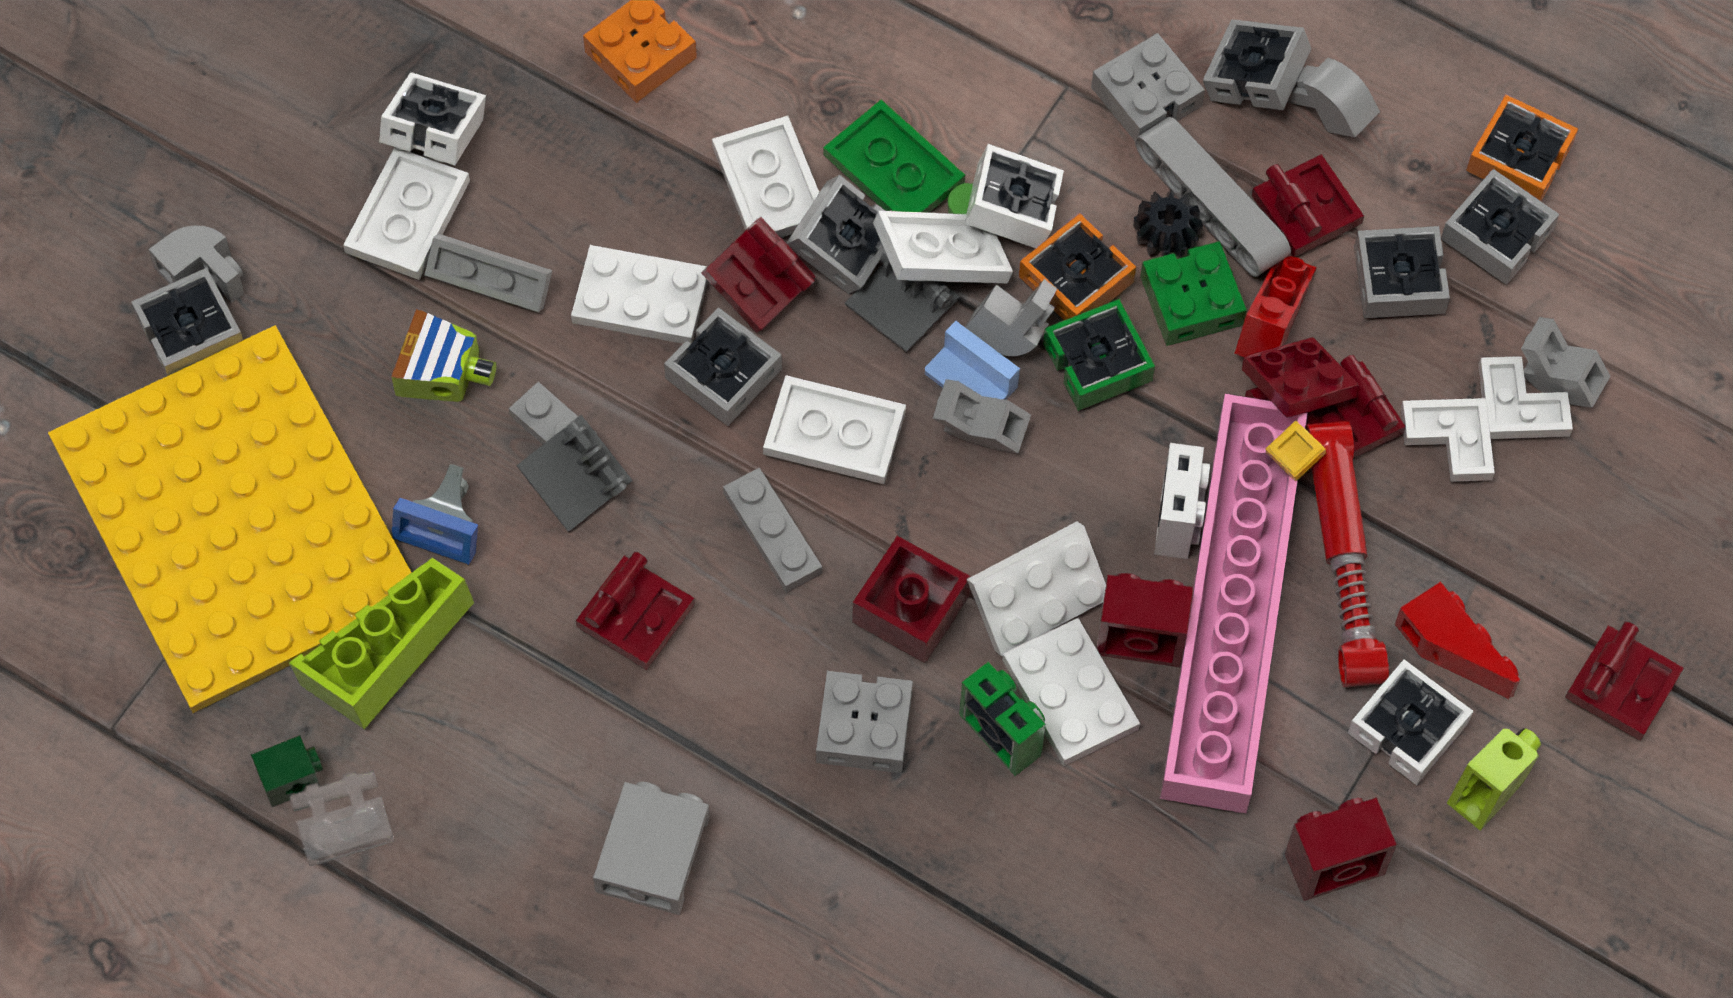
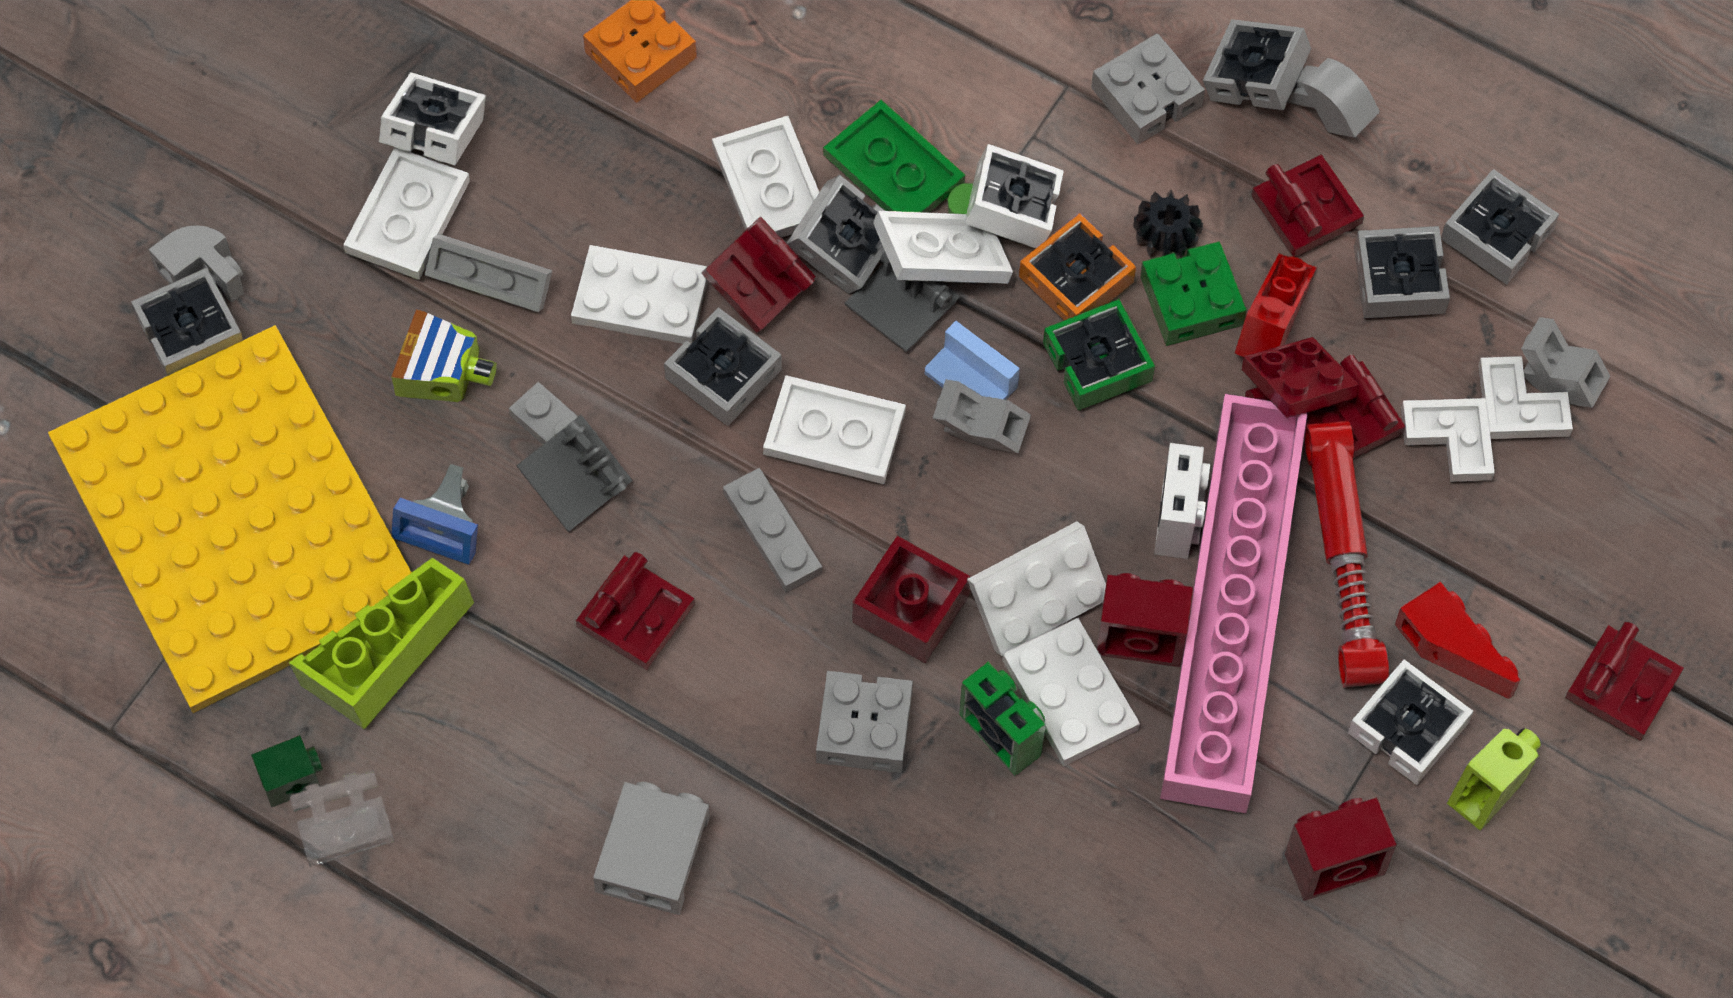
light grey brick [965,279,1057,356] -> none
light grey beam [1135,117,1291,277] -> none
yellow tile [1265,421,1326,482] -> none
piece [1466,95,1578,201] -> none

